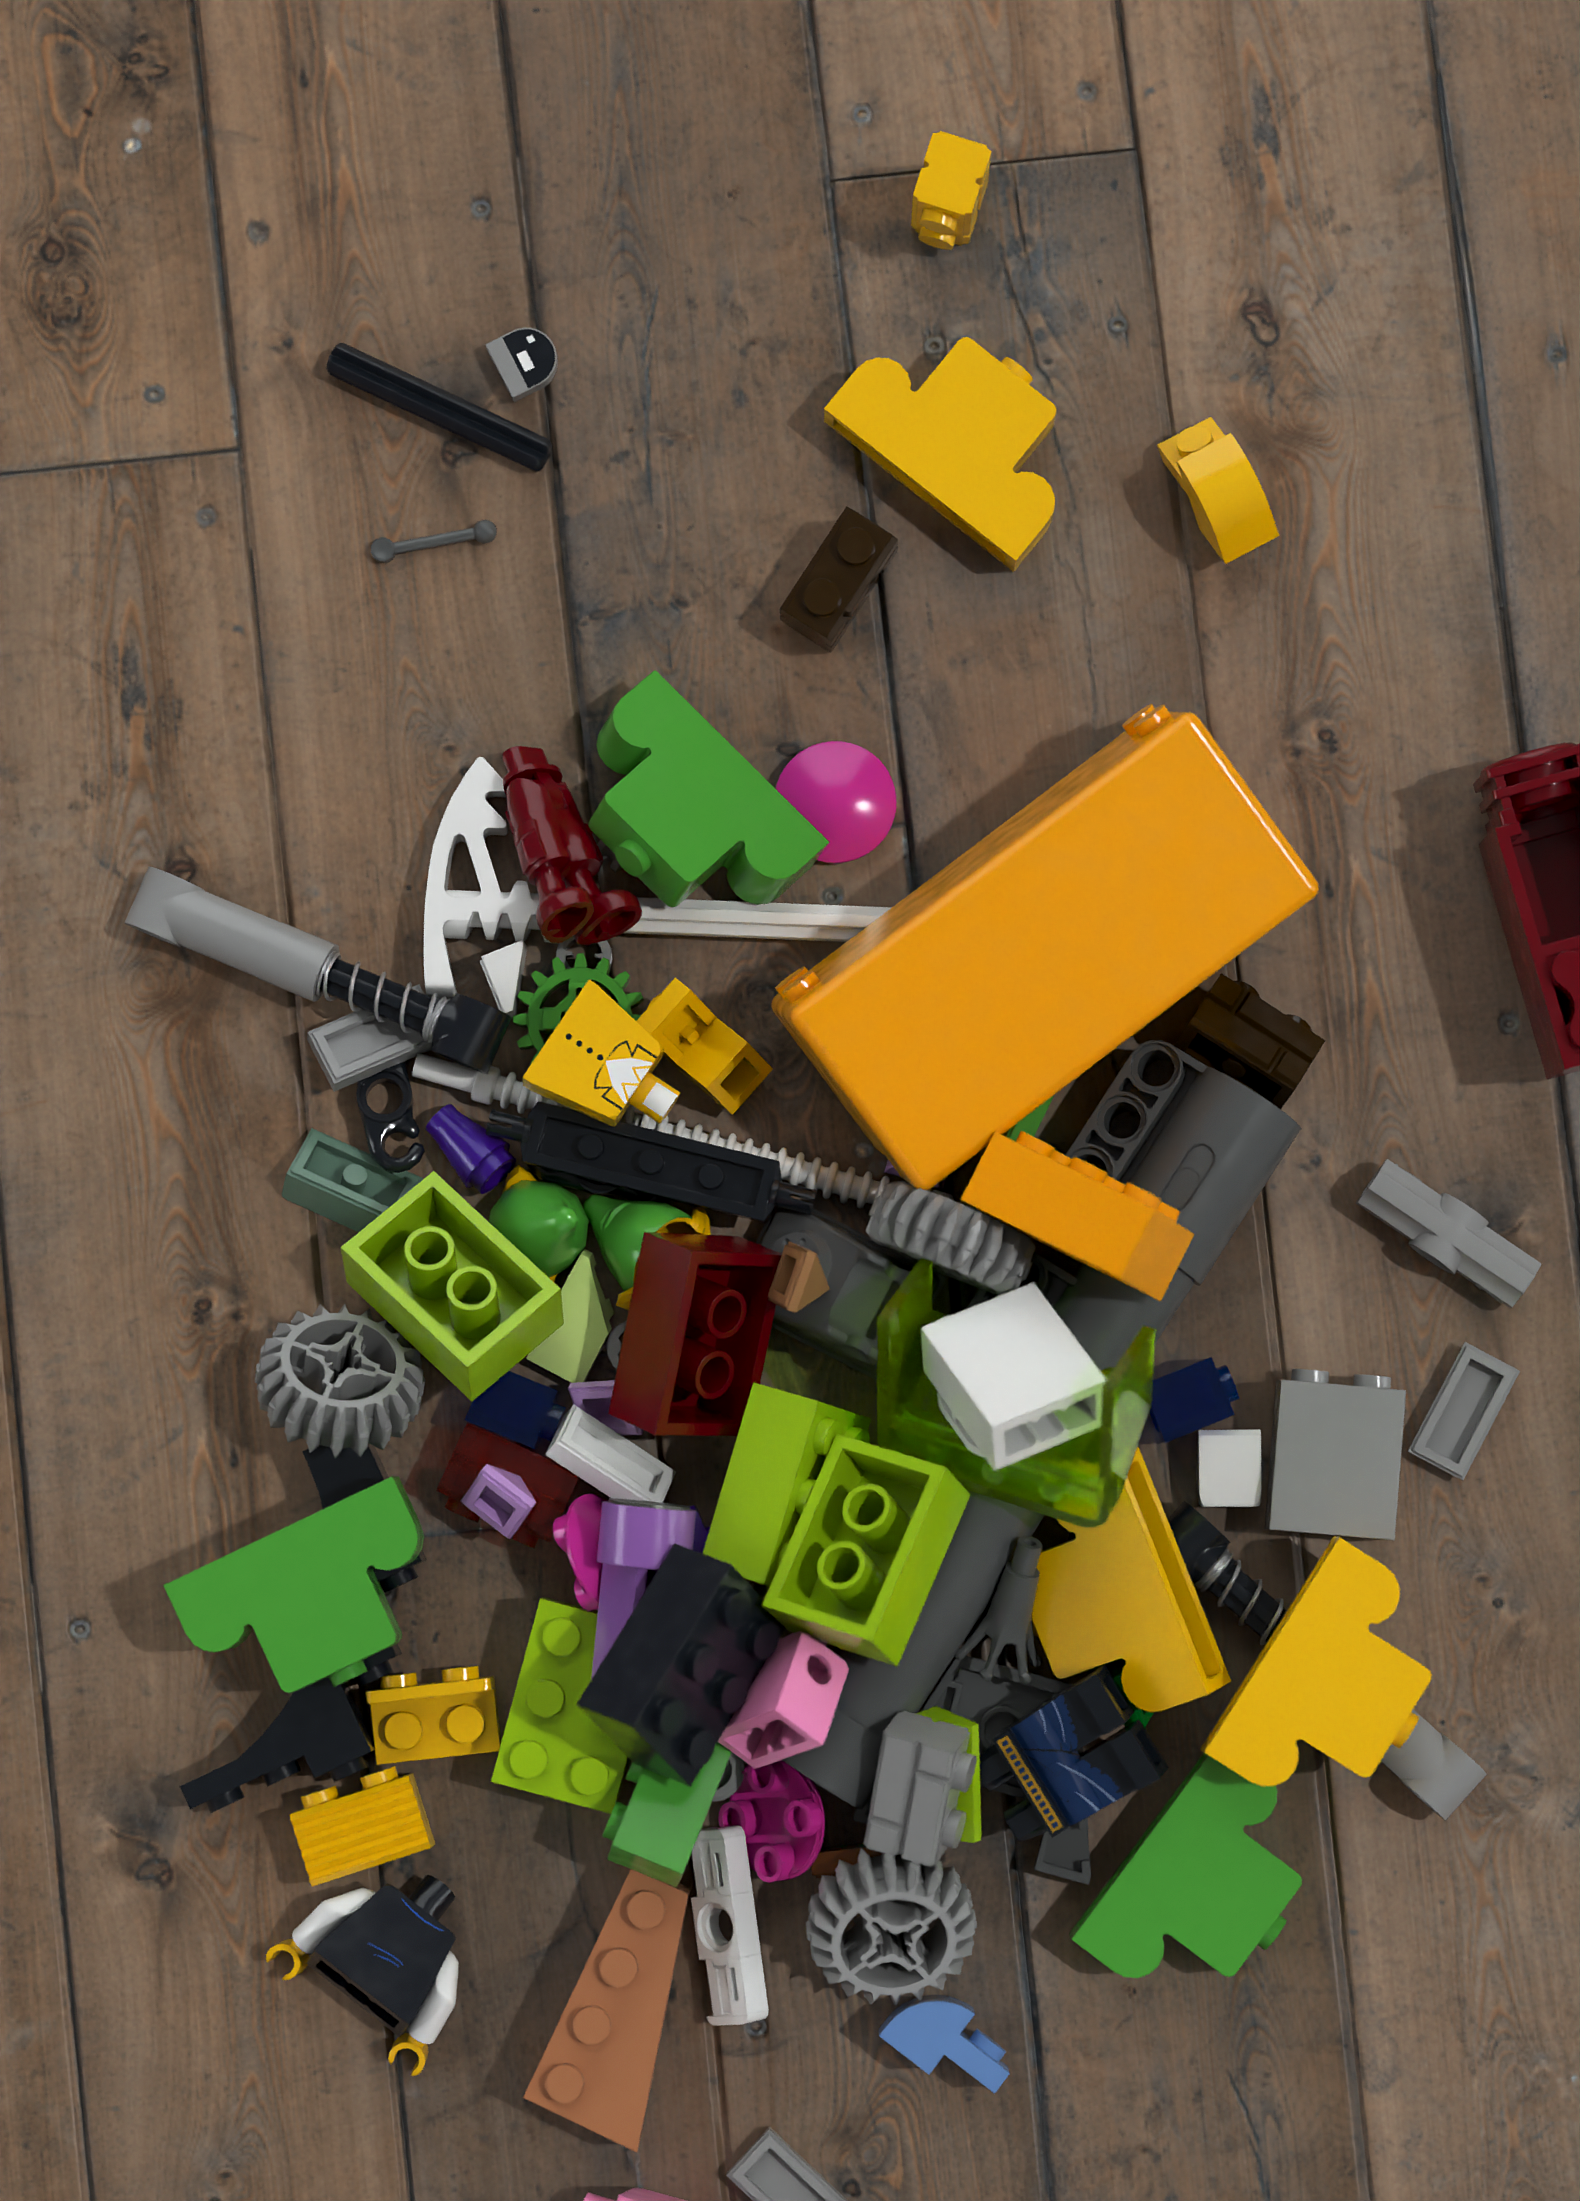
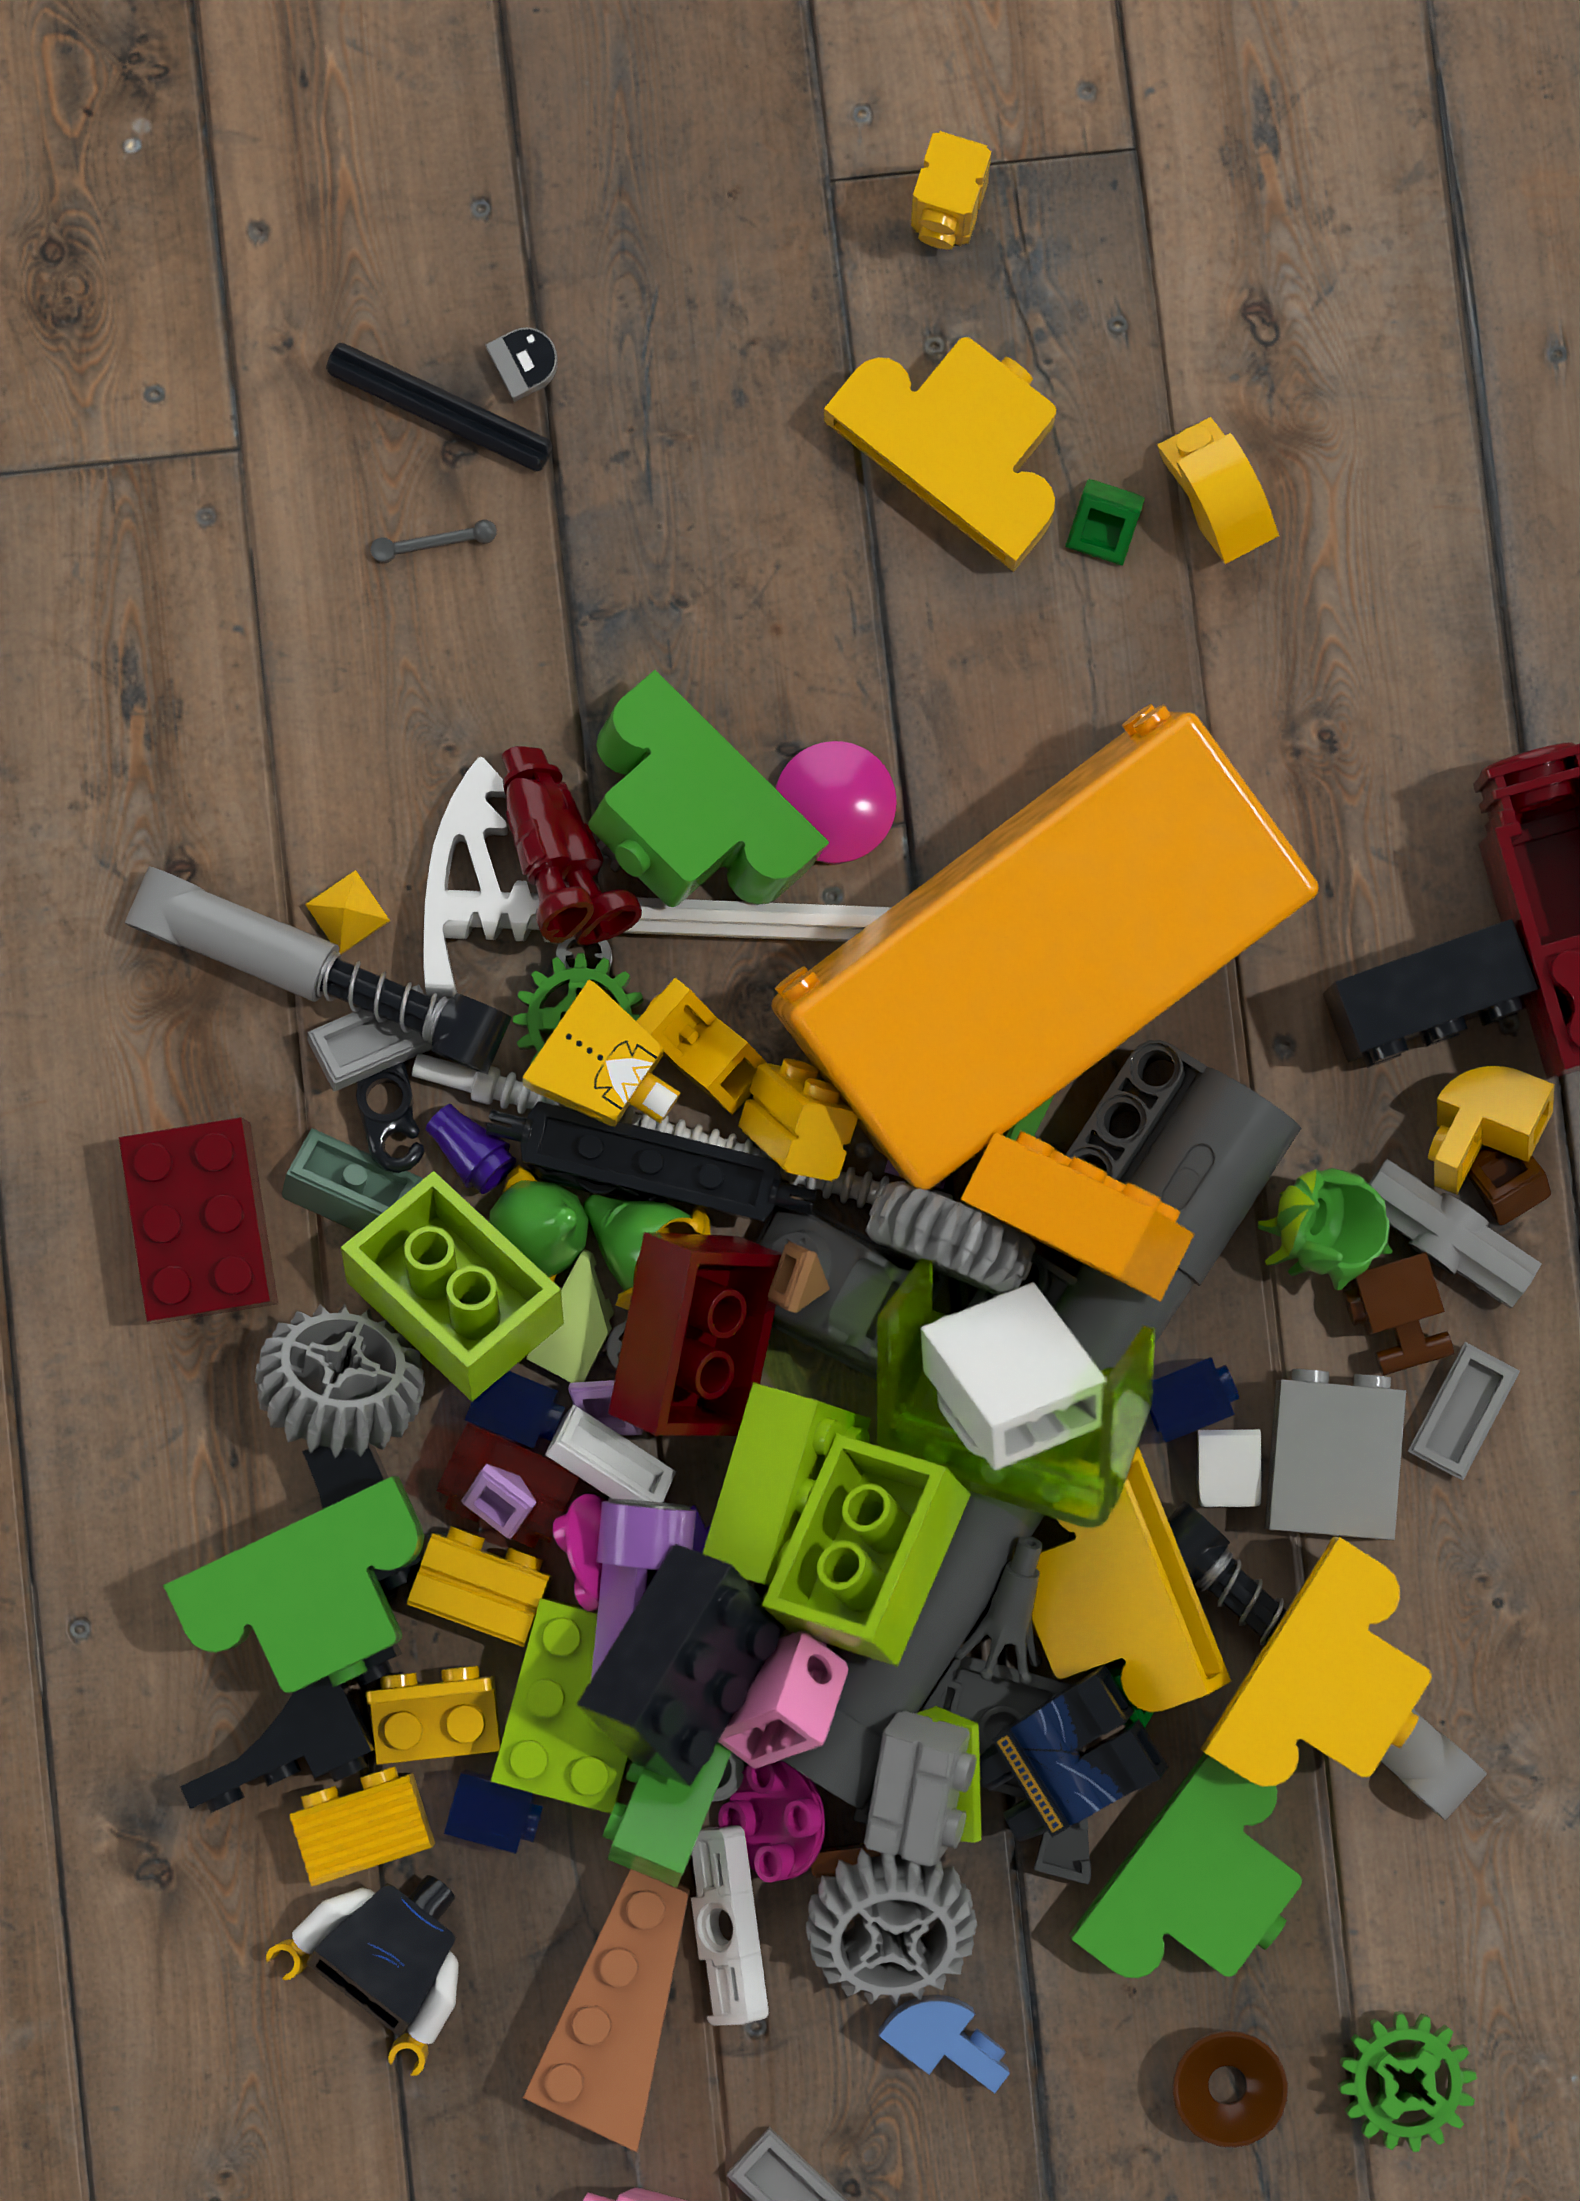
white slope [480,940,527,1018] -> none
dark brown brick [779,506,898,653] -> none
dark brown brick [1174,973,1326,1109] -> none
none -> dark red brick [119,1117,278,1324]
none -> yellow slope [305,870,390,955]
none -> yellow brick [407,1526,552,1647]
none -> clear blue brick [444,1769,544,1854]
none -> yellow brick [738,1058,858,1182]
none -> green slope [1065,479,1145,566]
none -> reddish brown piece [1172,2030,1288,2148]
none -> bright green hair [1258,1168,1393,1290]
none -> black brick [1323,919,1538,1068]
none -> bright green gear [1338,2011,1477,2152]
none -> reddish brown brick [1343,1252,1454,1376]
none -> yellow brick [1428,1066,1554,1195]
none -> reddish brown slope [1467,1146,1551,1226]

